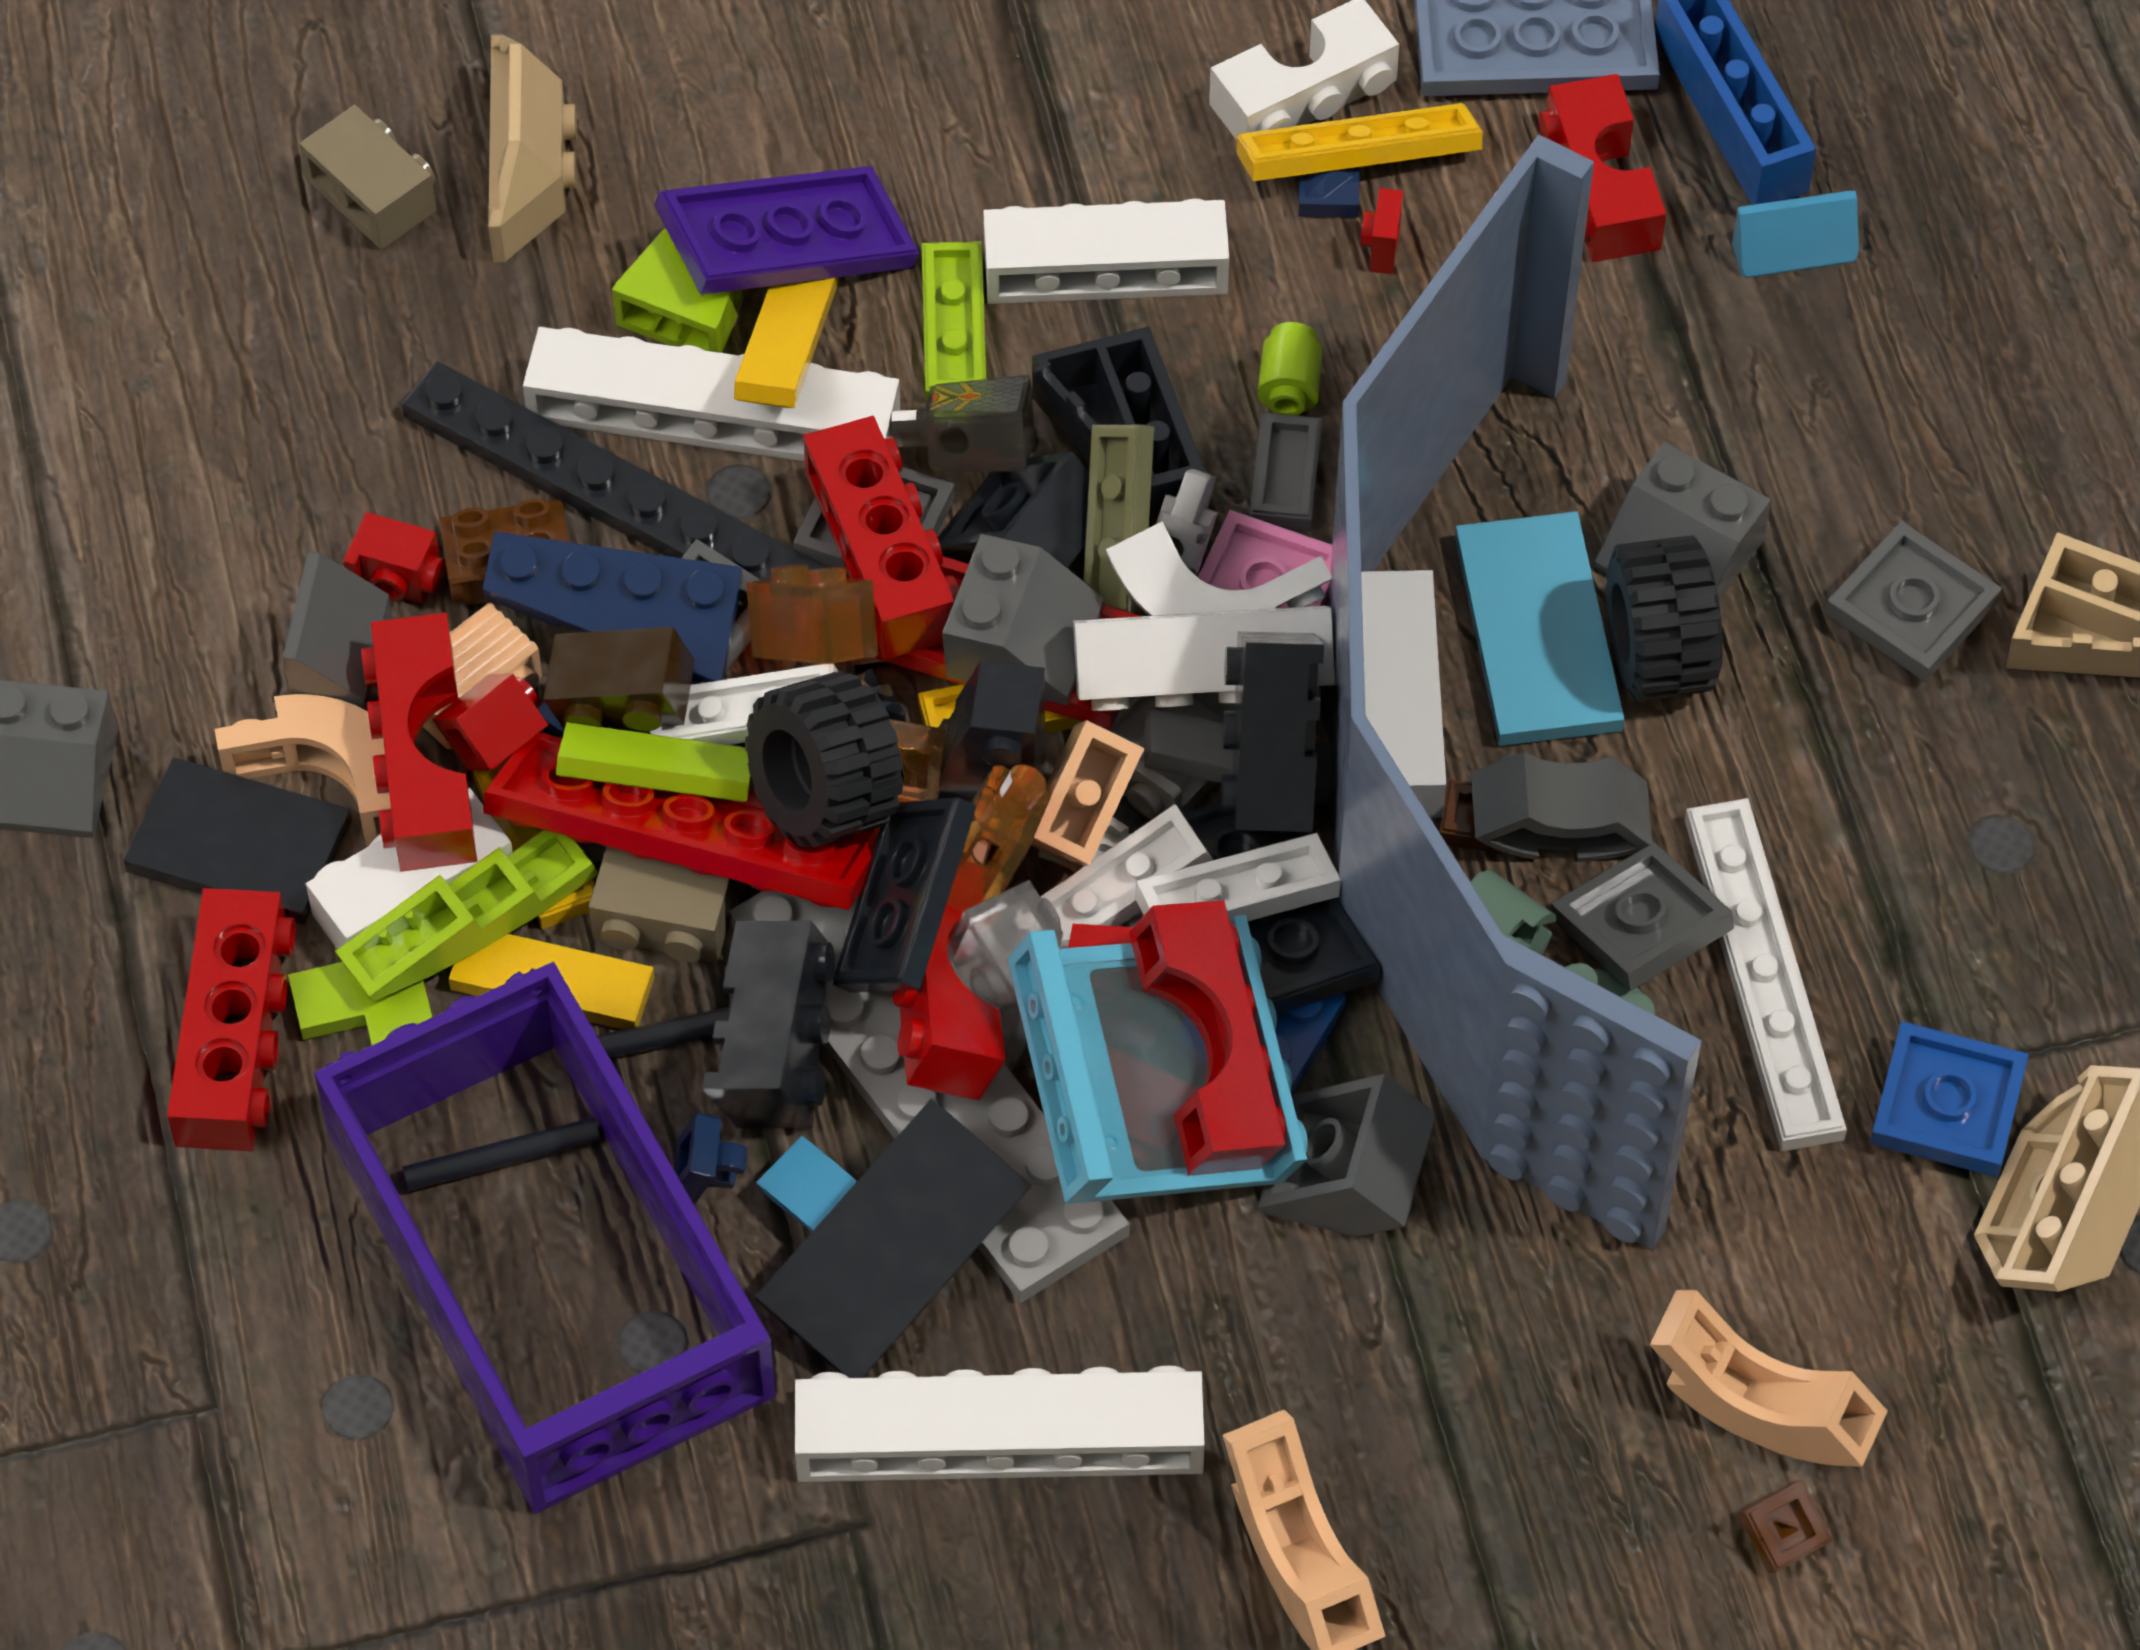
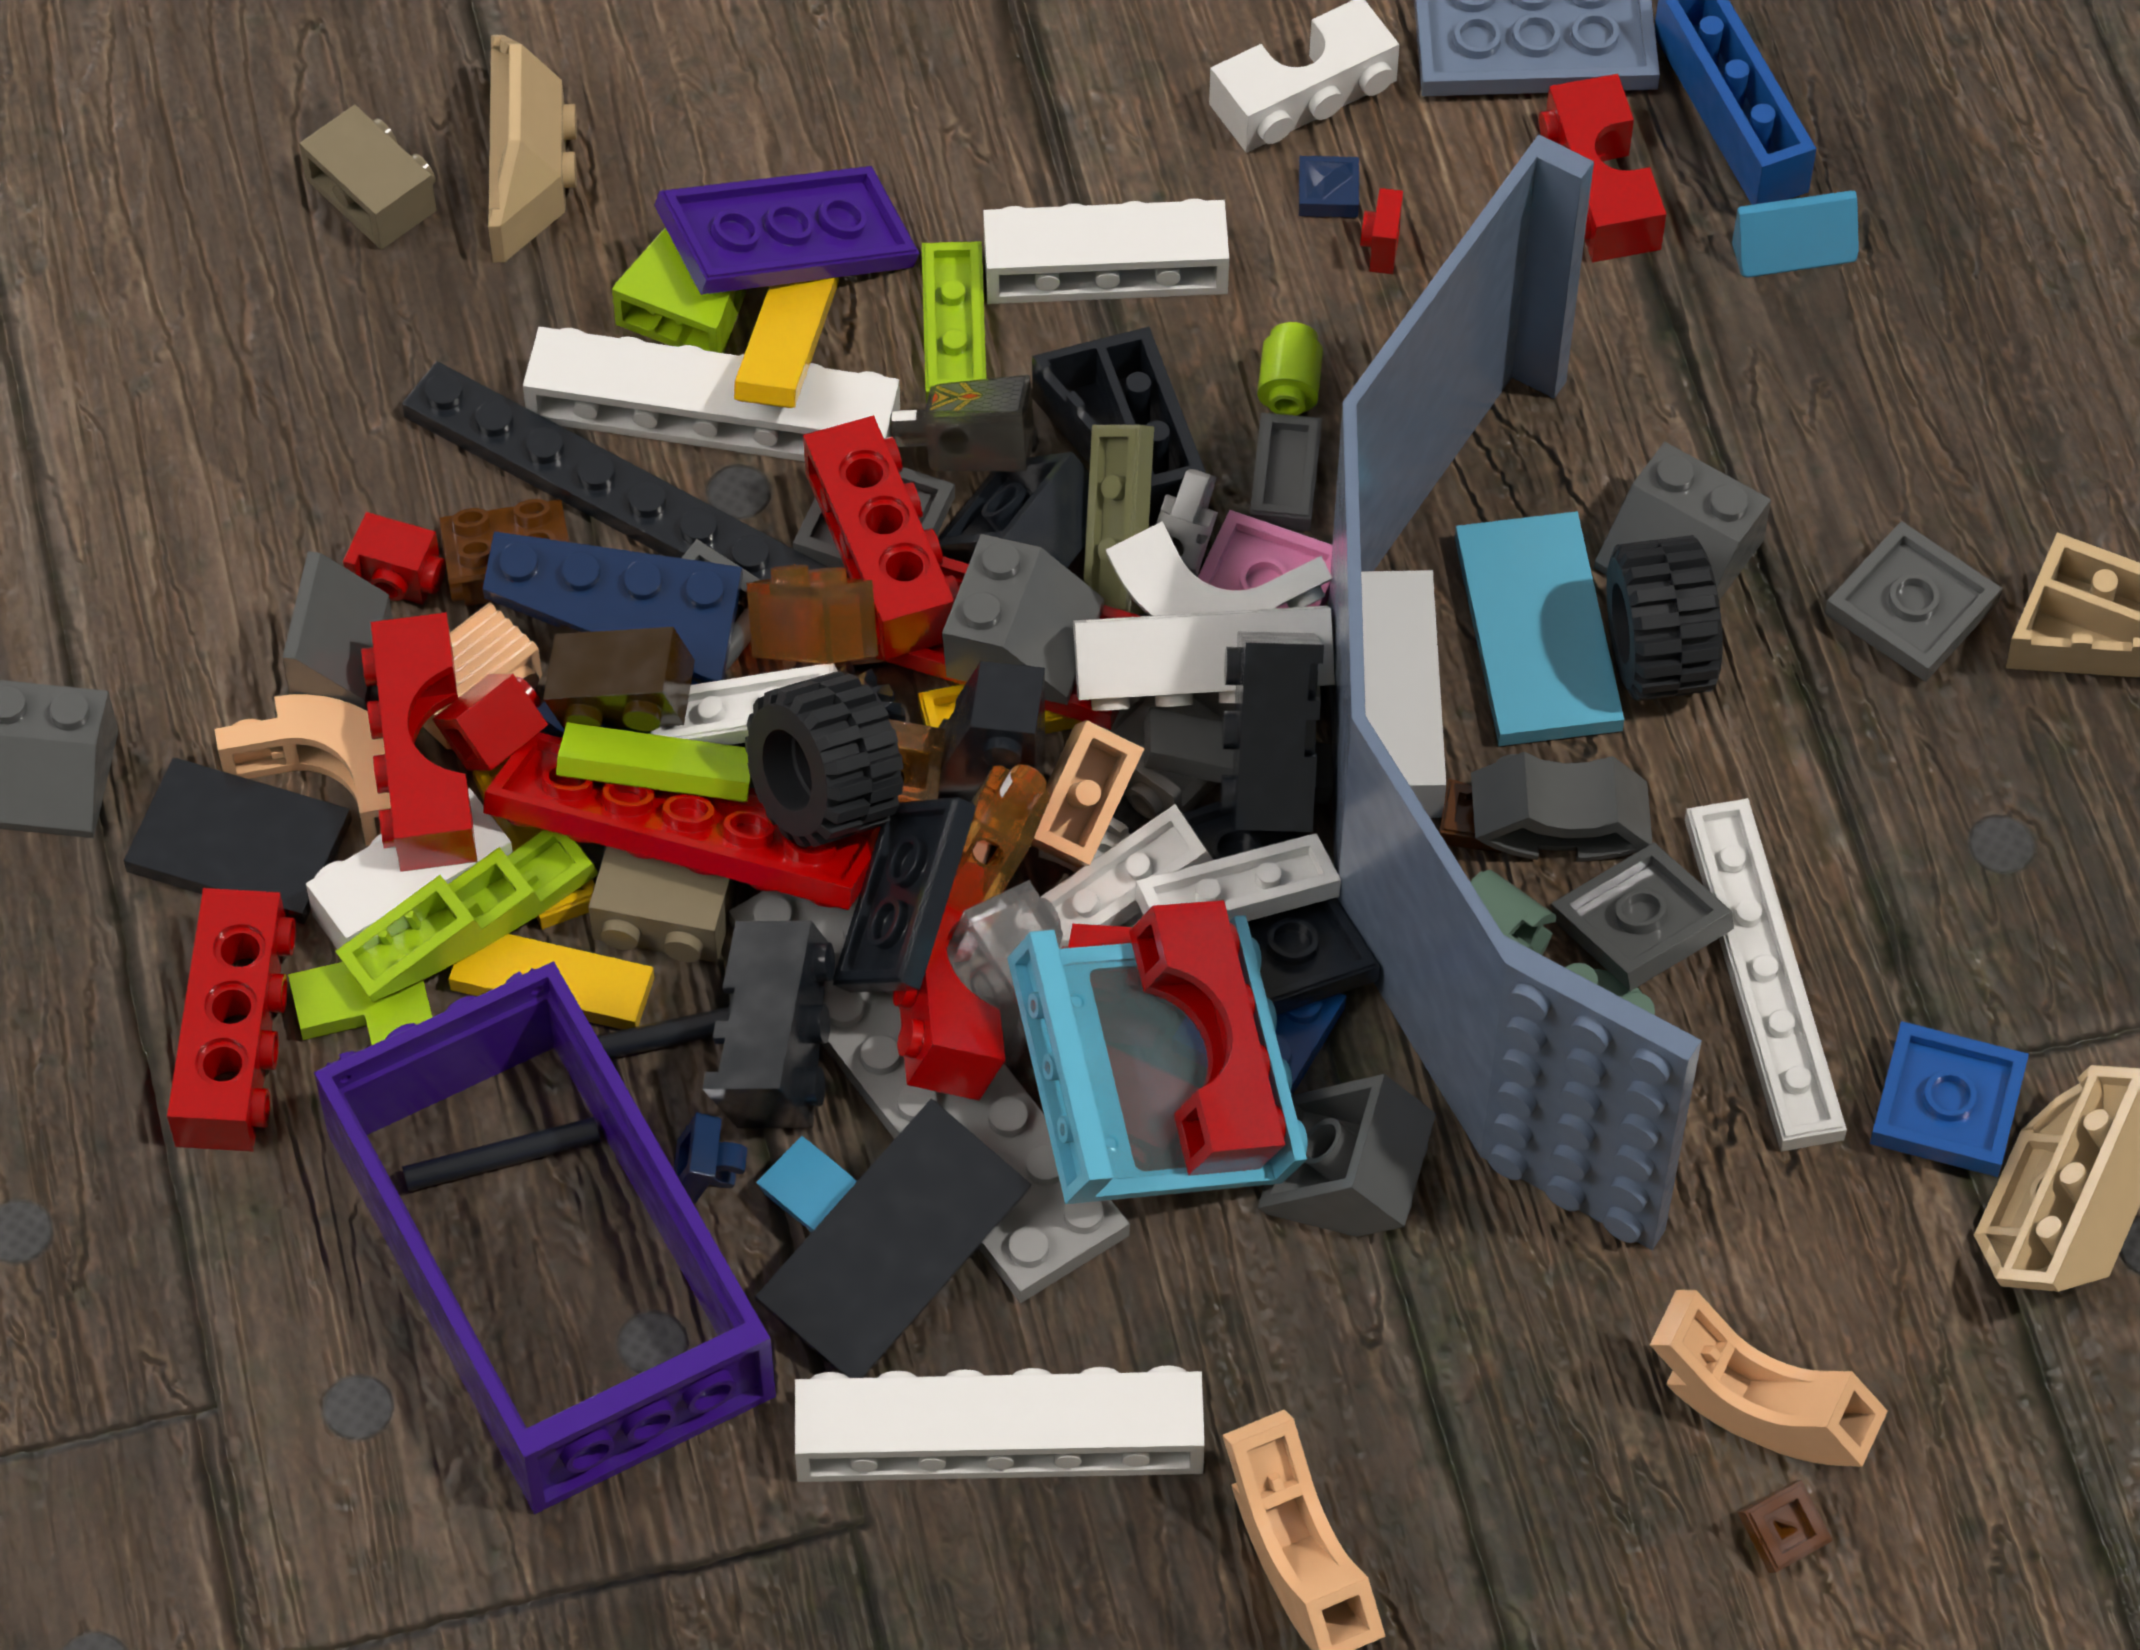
yellow tile [1237,103,1483,182] -> none

